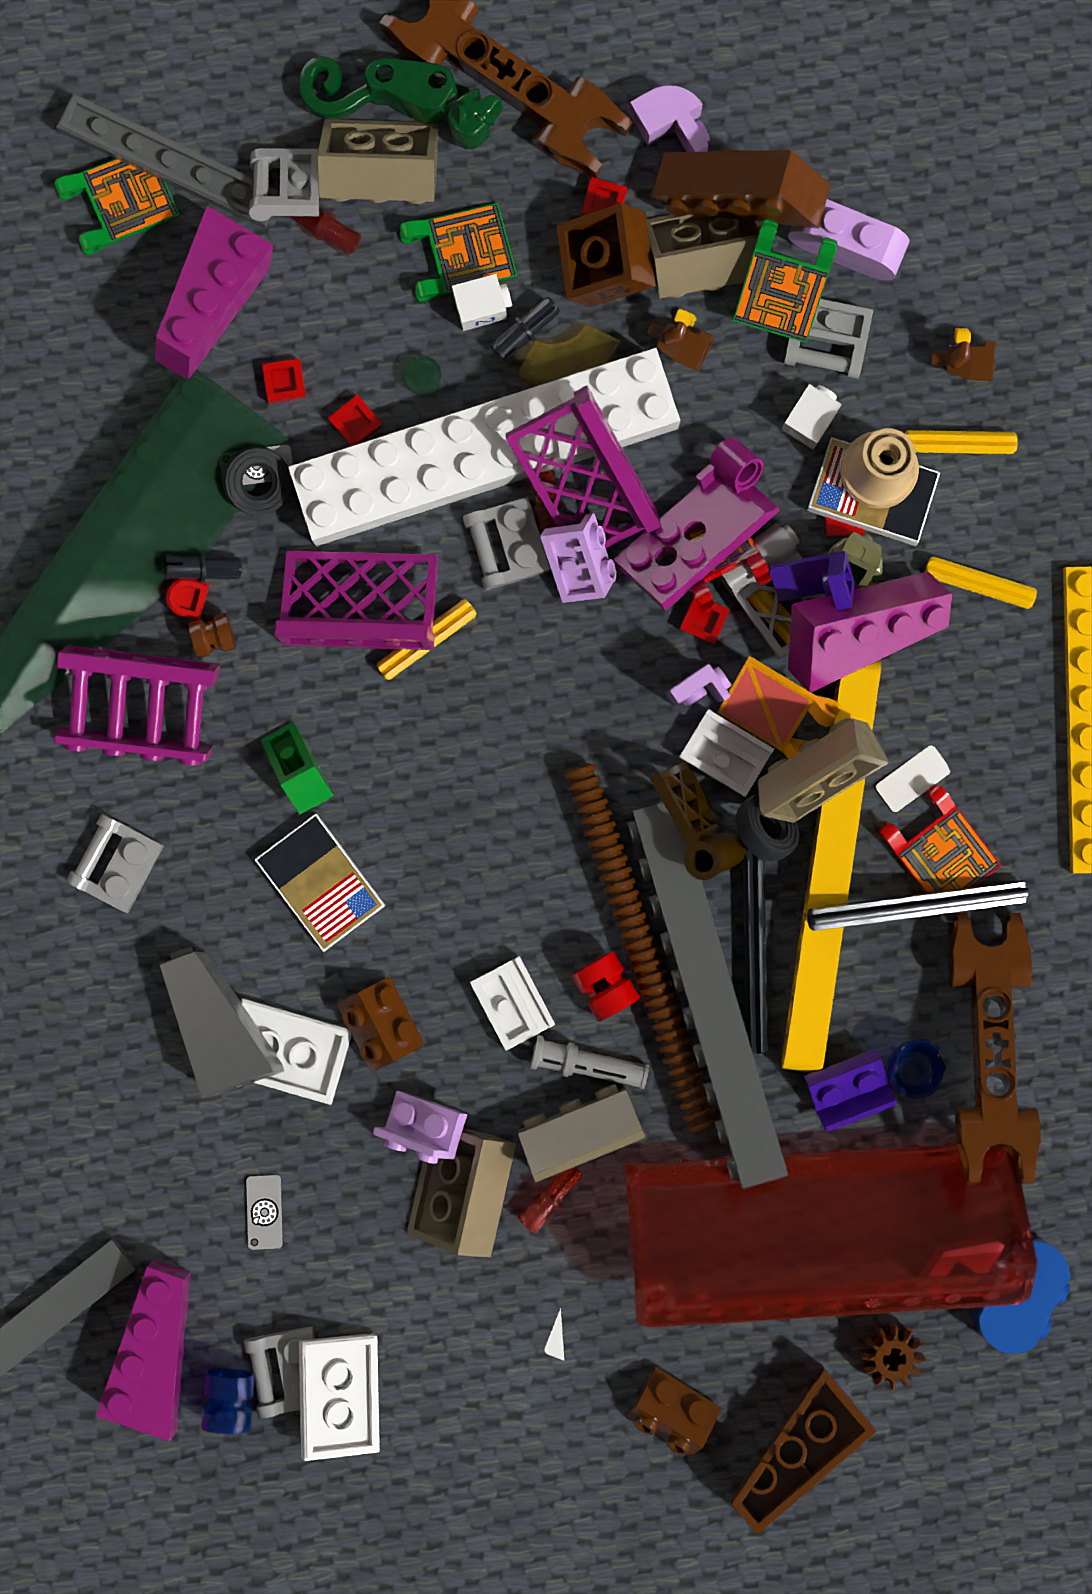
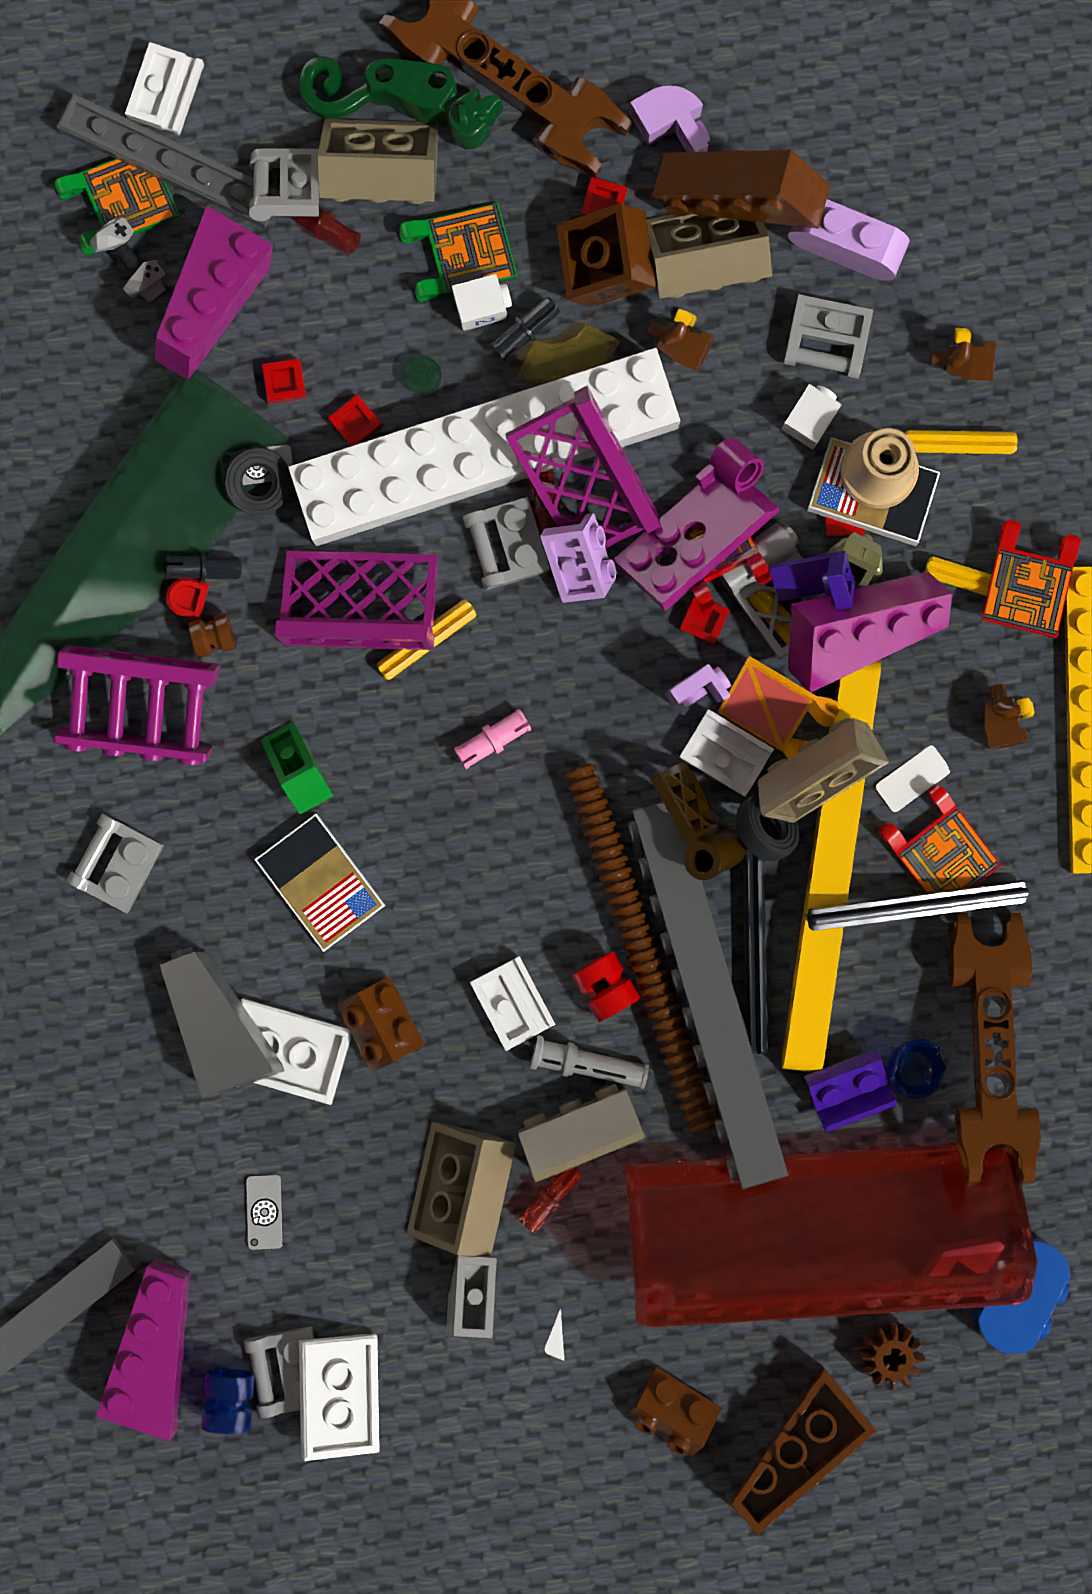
lavender bracket [373,1091,467,1164] -> none
flag [733,219,838,343] -> none
none -> light grey piece [90,218,166,303]
none -> white plate [125,42,204,136]
none -> light grey slope [446,1256,497,1338]
none -> bright pink pin [453,709,532,770]
none -> flag [981,519,1081,639]
none -> reddish brown piece [984,684,1035,750]

